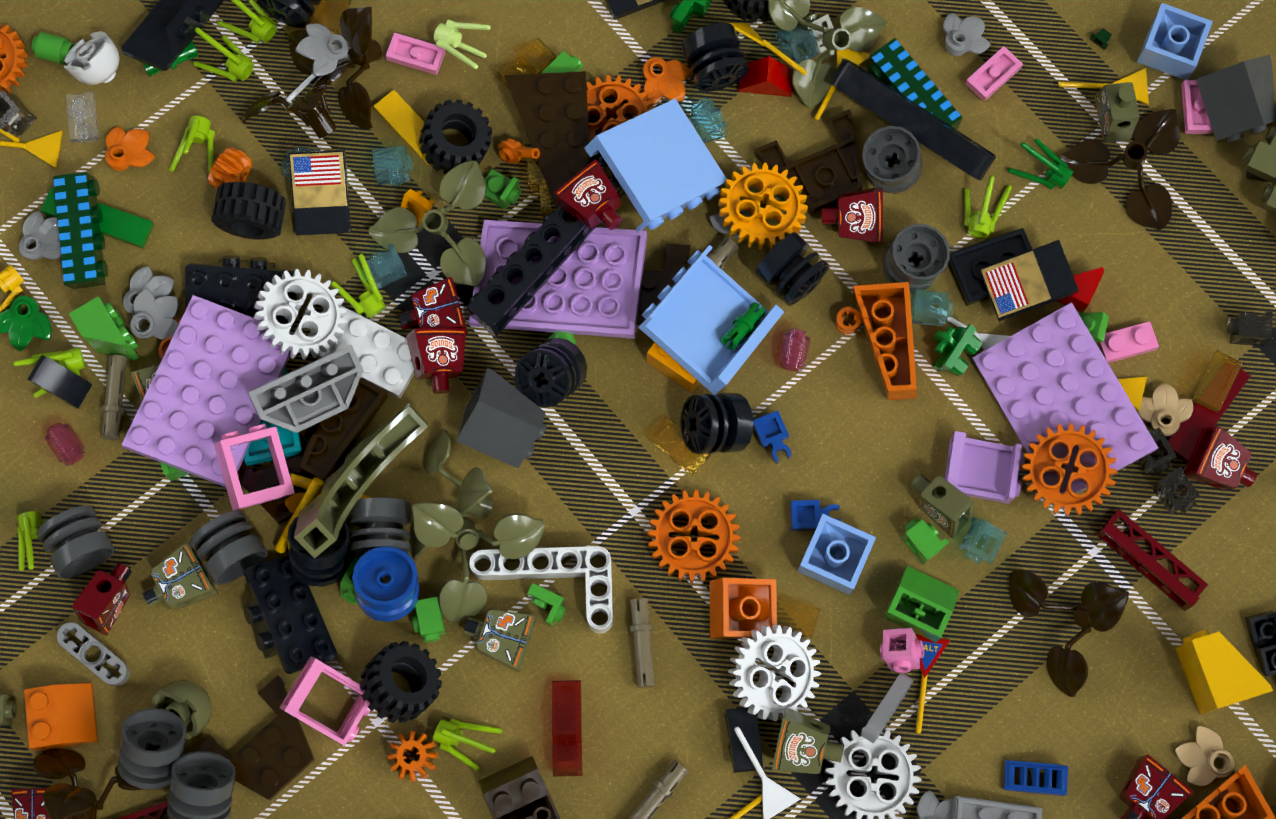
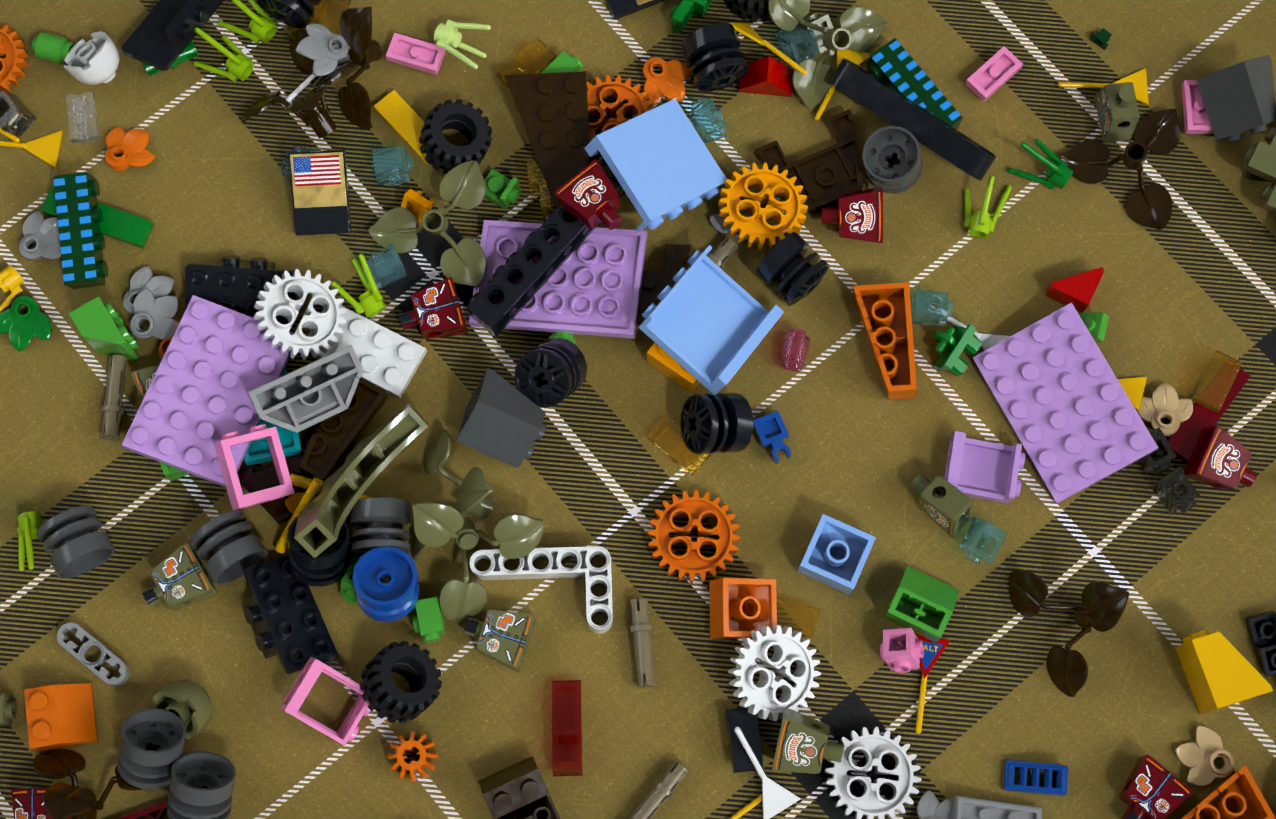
lime plant [13,347,86,398] -> none
black slope [27,355,92,409] -> none
clear pink brick [44,423,85,466] -> none
dark red torso [71,563,132,636] -> none
lime plant [169,116,215,174] -> none
dark brown wing [192,675,315,801] -> none
orange gear [208,147,252,190] -> none
black tyre [211,182,286,240] -> none
dark red torso [406,328,466,394] -> none
lime plant [433,718,502,771] -> none
orange plate [498,138,540,164] -> none
bright green bracket [527,583,567,627] -> none
green pin [721,302,765,350] -> none
blue plate [790,500,841,531] -> none
orange bush [835,307,861,335] -> none
light grey beam [861,673,914,744] -> none
dark grey wheel [883,224,950,293] -> none
bright green brick [901,517,949,565] -> none
light grey plate [943,13,991,56] -> none
black tile [948,228,1032,306] -> none
tile [979,240,1079,321] -> none
orange gear [1022,423,1117,517] -> none
bright pink plate [1096,321,1159,363] -> none
dark red fence [1096,509,1208,611] -> none
light blue slope [1137,3,1213,80] -> none
clear smoke brick [1226,312,1273,347] -> none

